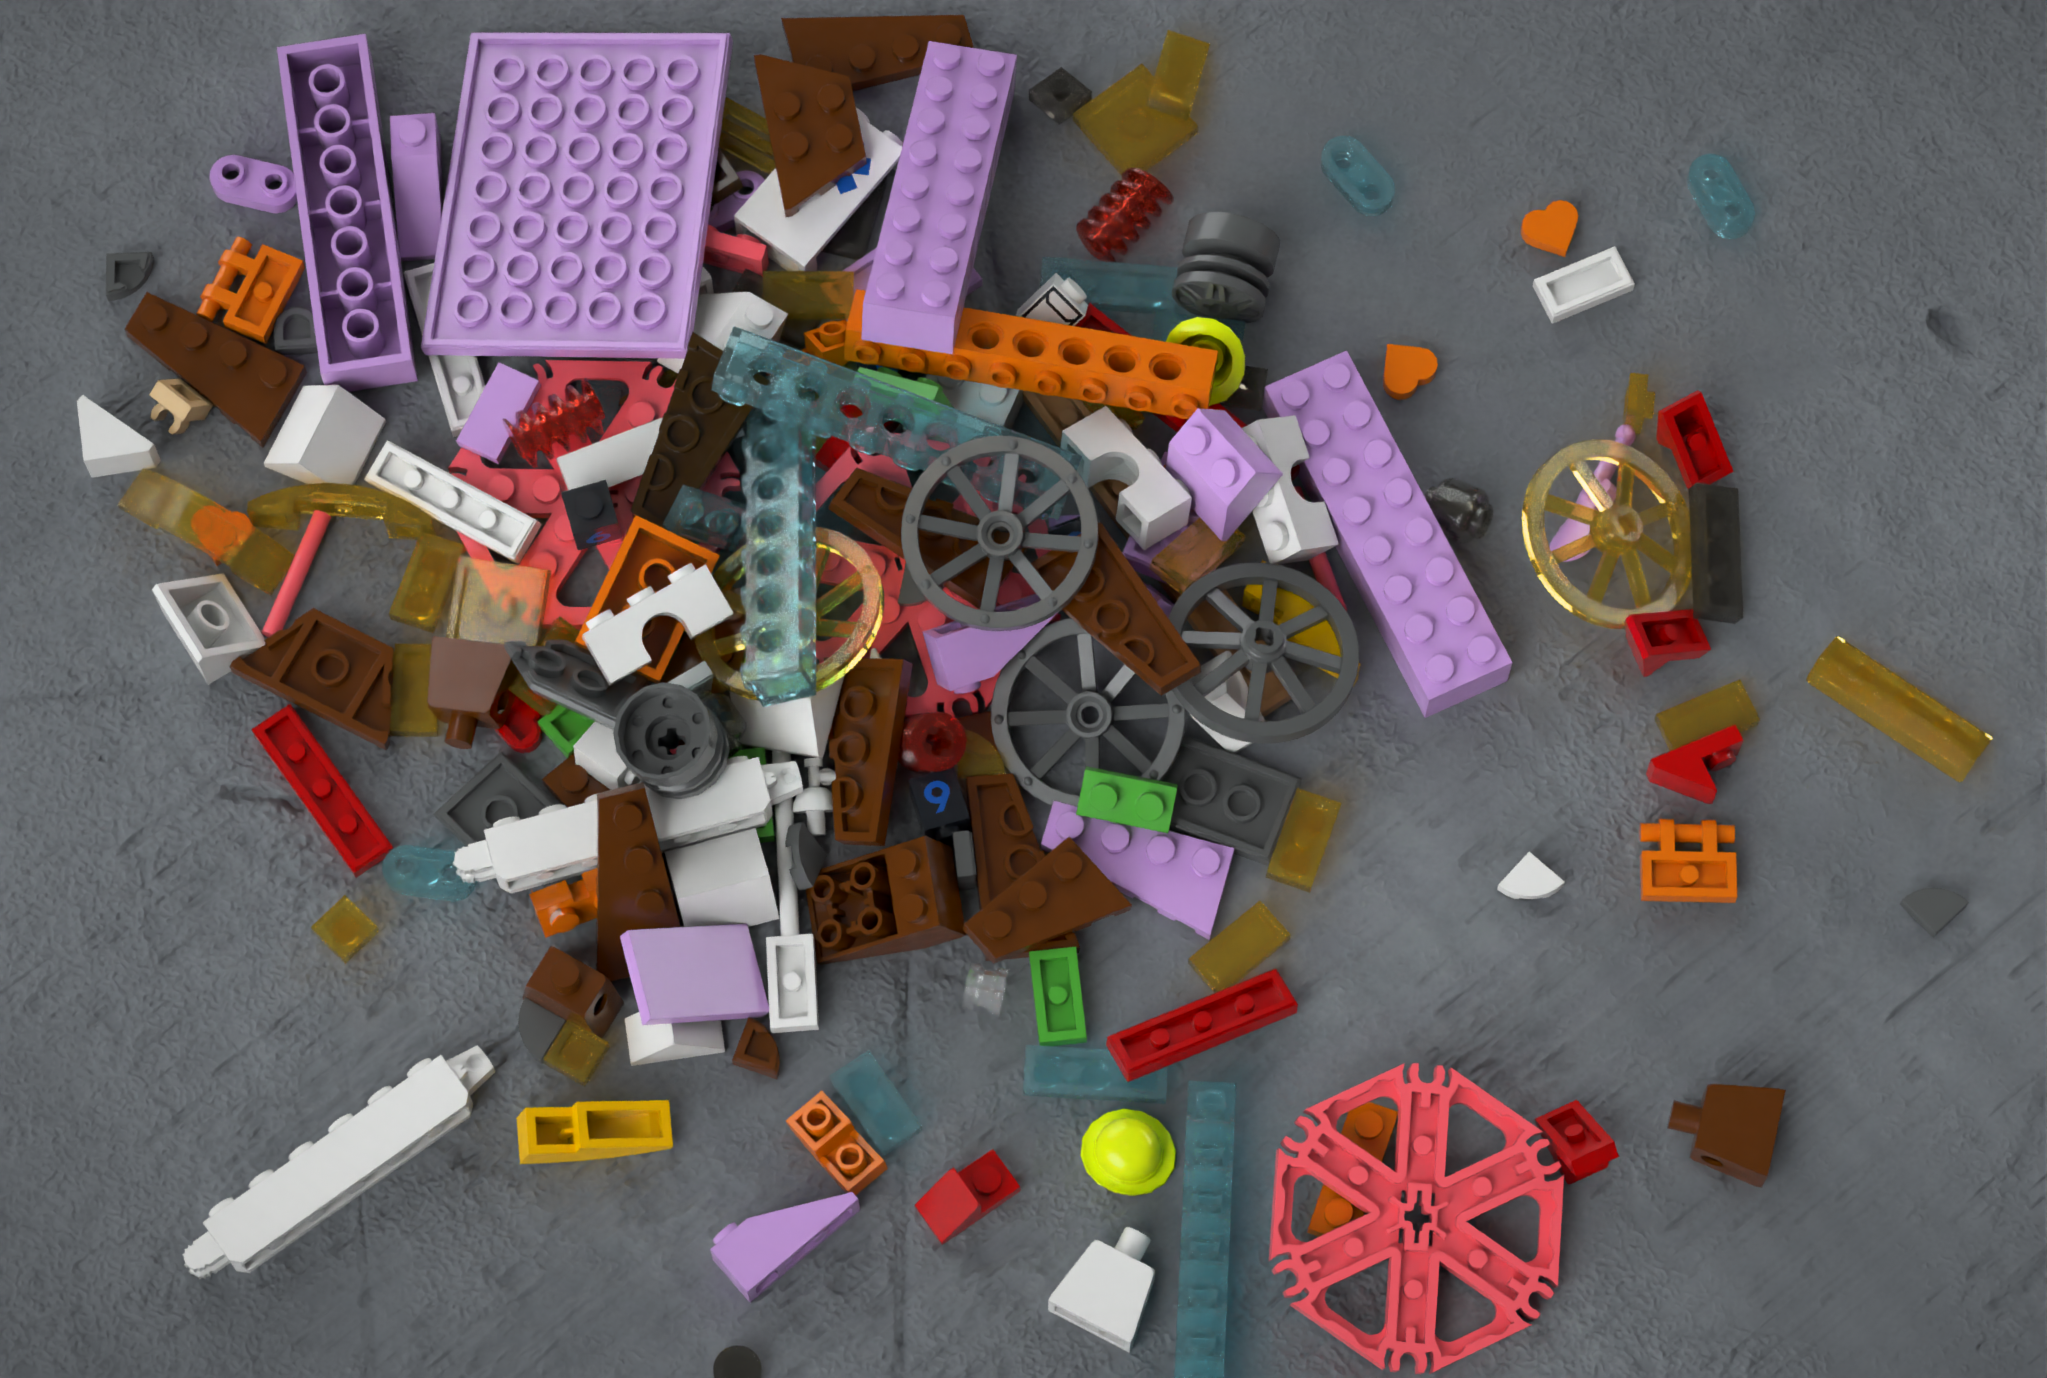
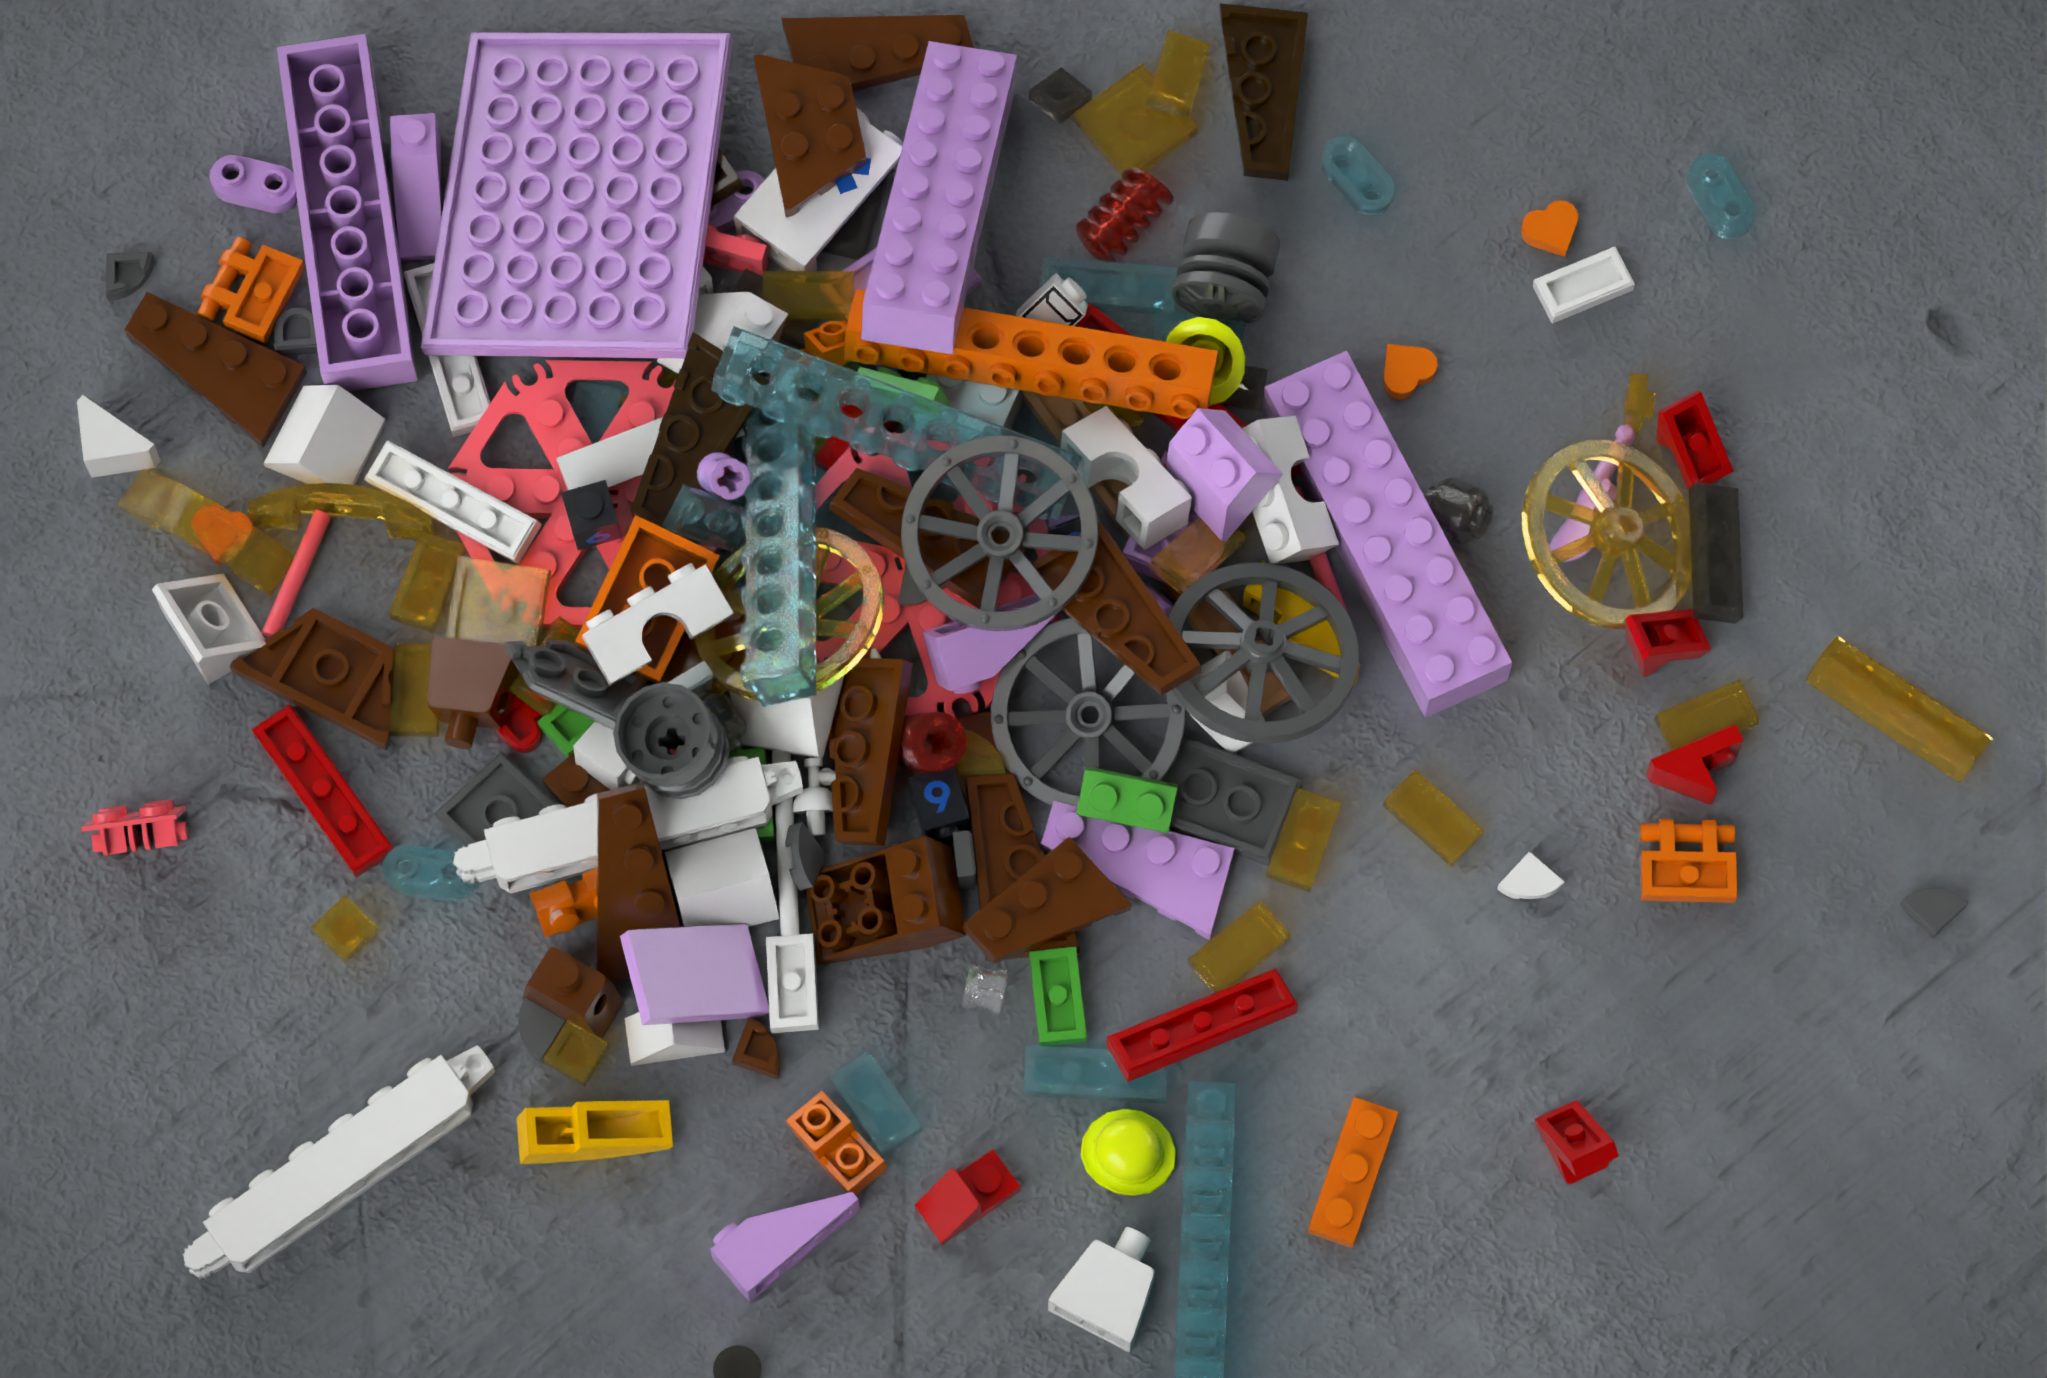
tan tile [149,378,213,435] -> none
lavender tile [456,362,541,464] -> none
clear red piece [502,378,605,468] -> none
clear yellow tile [719,97,776,175] -> none
coral plate [1269,1063,1564,1375] -> none
reddish brown torso [1667,1084,1786,1188] -> none
none -> coral hinge [81,799,188,856]
none -> lavender bush [697,452,750,500]
none -> dark brown wing [1219,3,1308,181]
none -> clear yellow tile [1383,769,1484,868]

